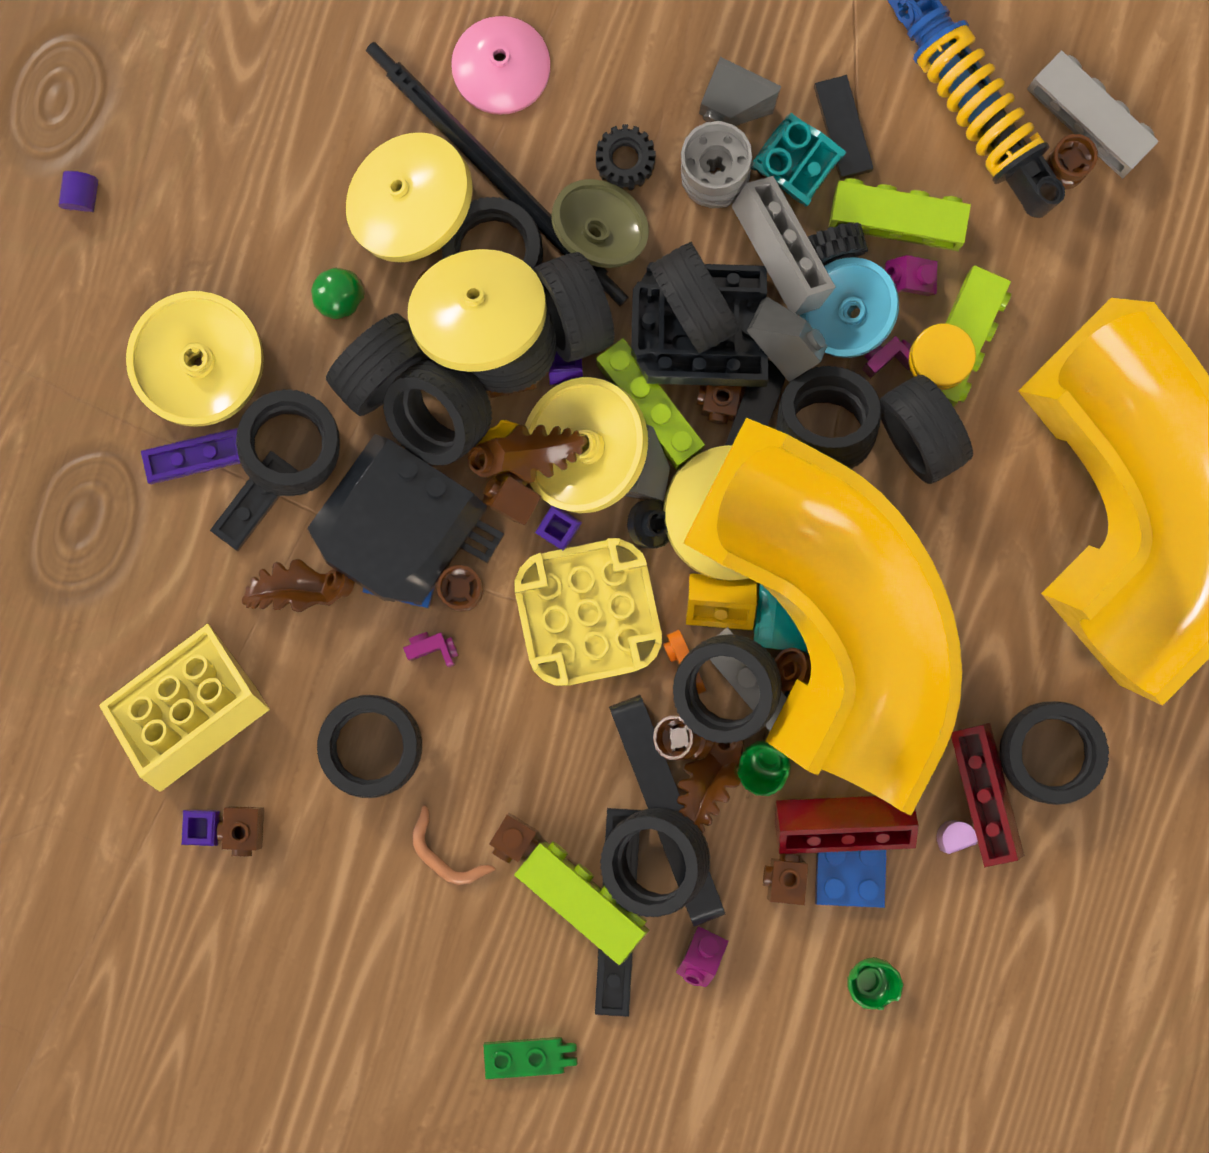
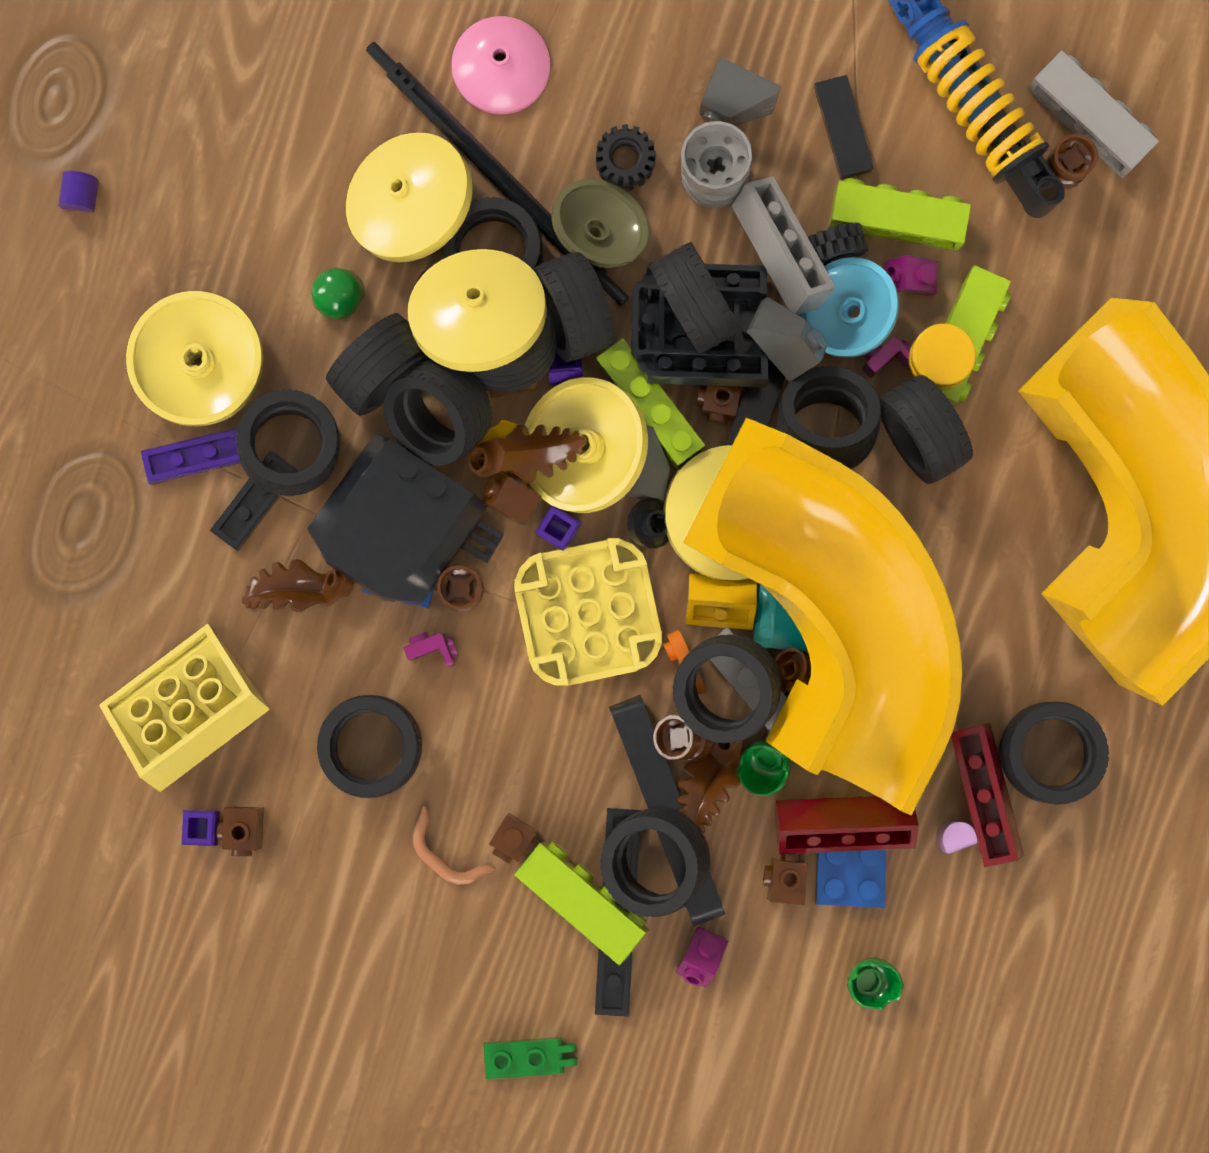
teal slope [751,113,846,207] -> none

